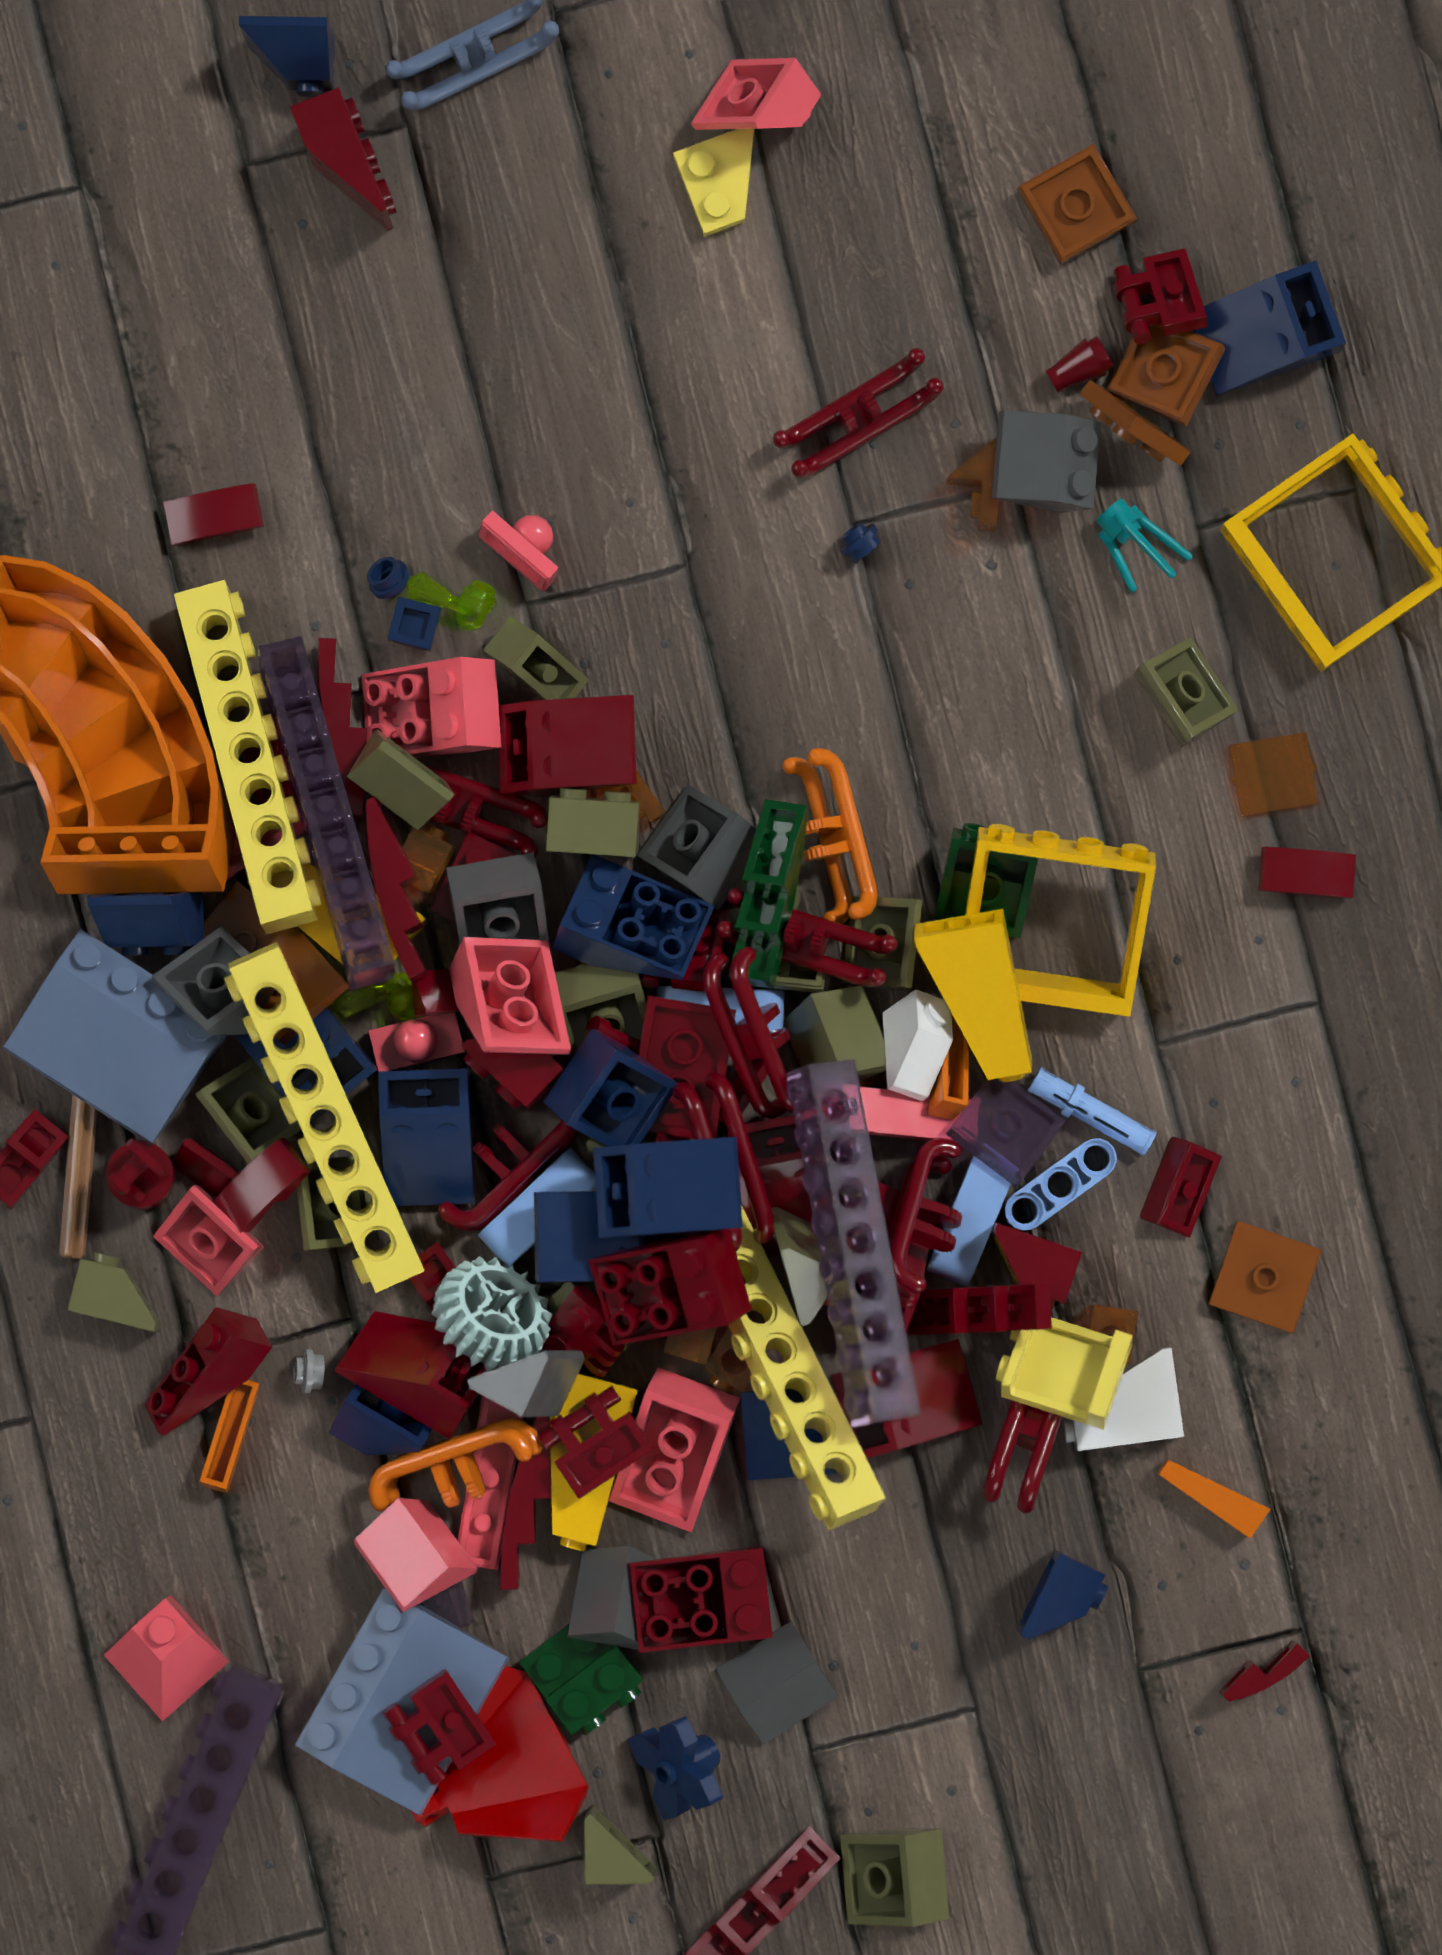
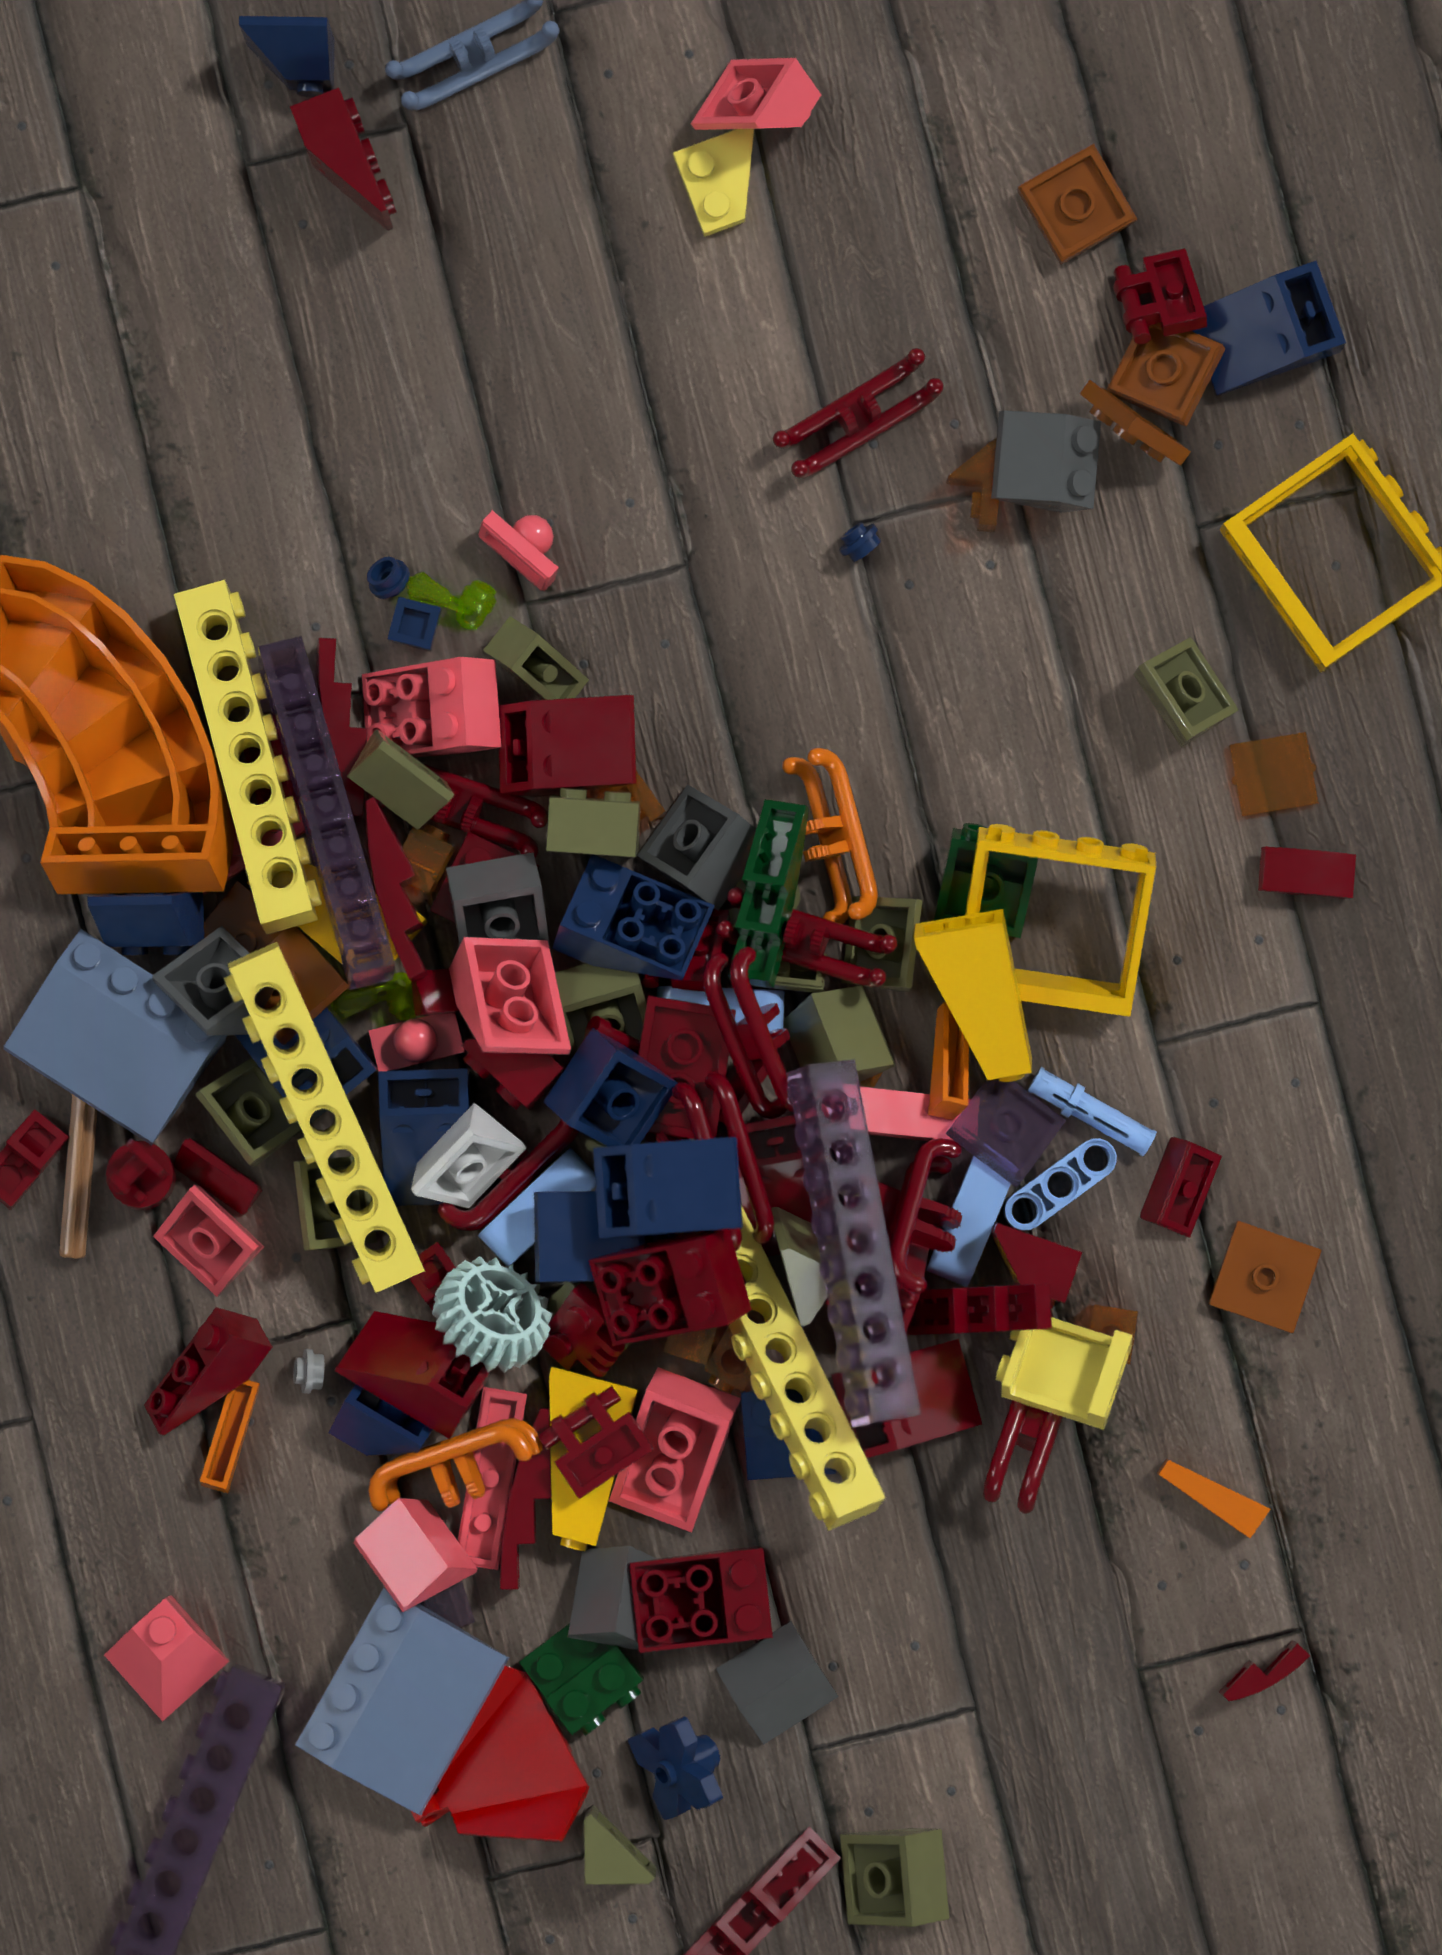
olive slope [68,1252,161,1332] -> none
dark red slope [163,483,264,546] -> none
dark red slope [214,1138,311,1233] -> none
dark red plate [382,1668,496,1786] -> none
dark grey slope [467,1351,584,1417] -> none
white slope [883,989,953,1101] -> none
dark blue slope [1016,1549,1108,1639] -> none
dark red cone [1046,336,1114,393] -> none
white slope [1063,1347,1184,1451] -> none
teal plant [1096,498,1193,592] -> none
none -> white slope [411,1103,526,1208]

